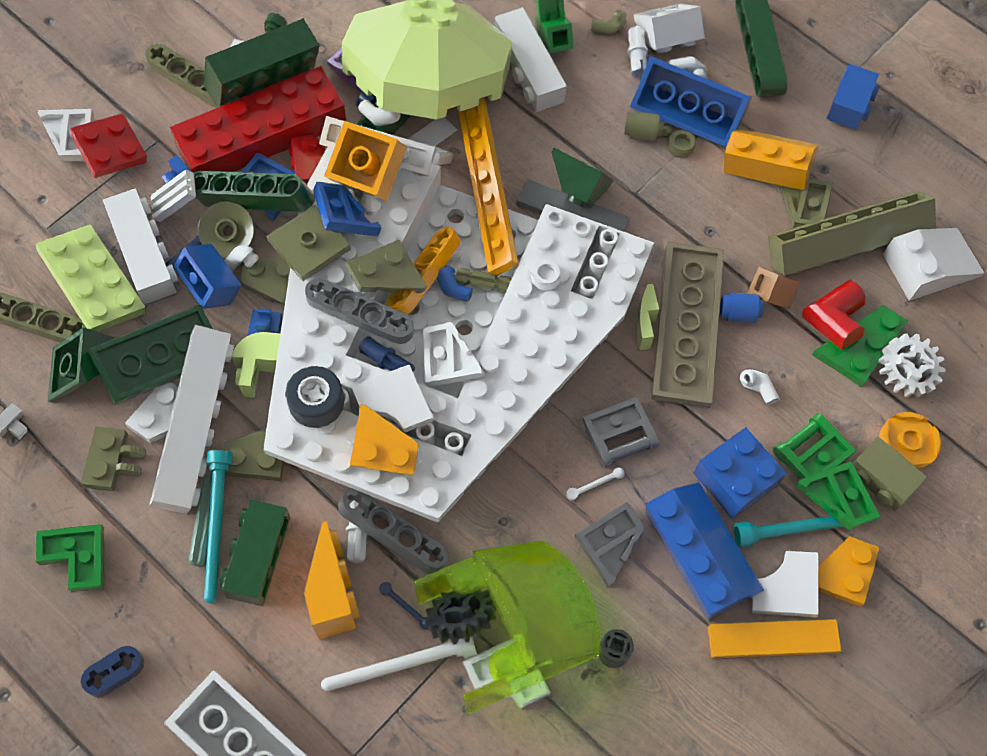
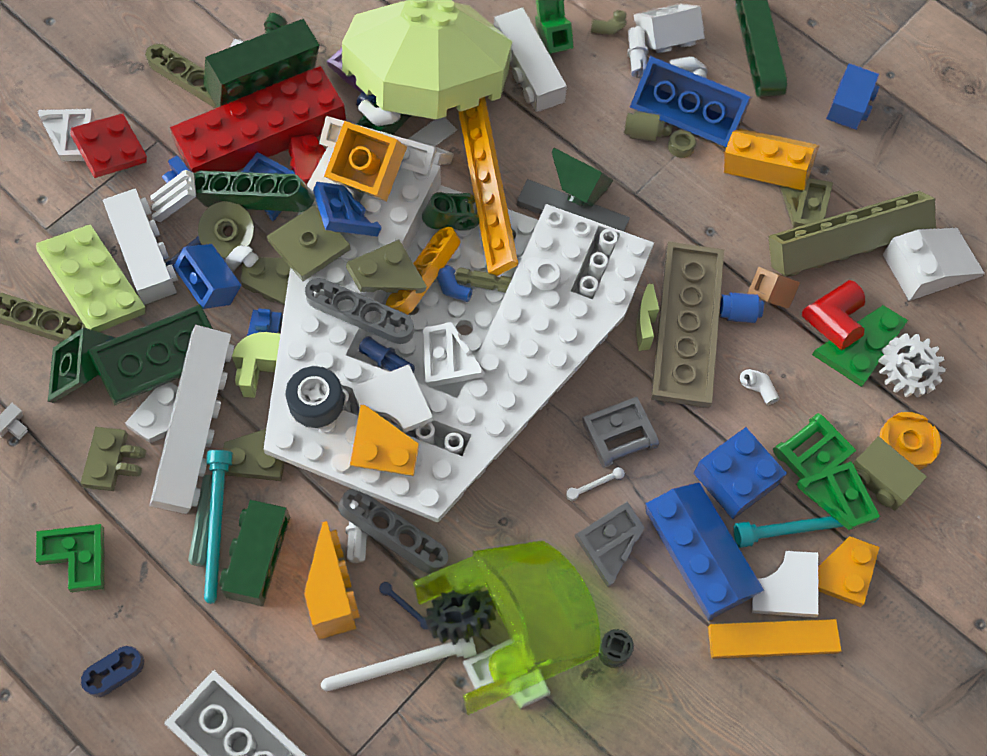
none -> dark green piece [422,192,480,231]

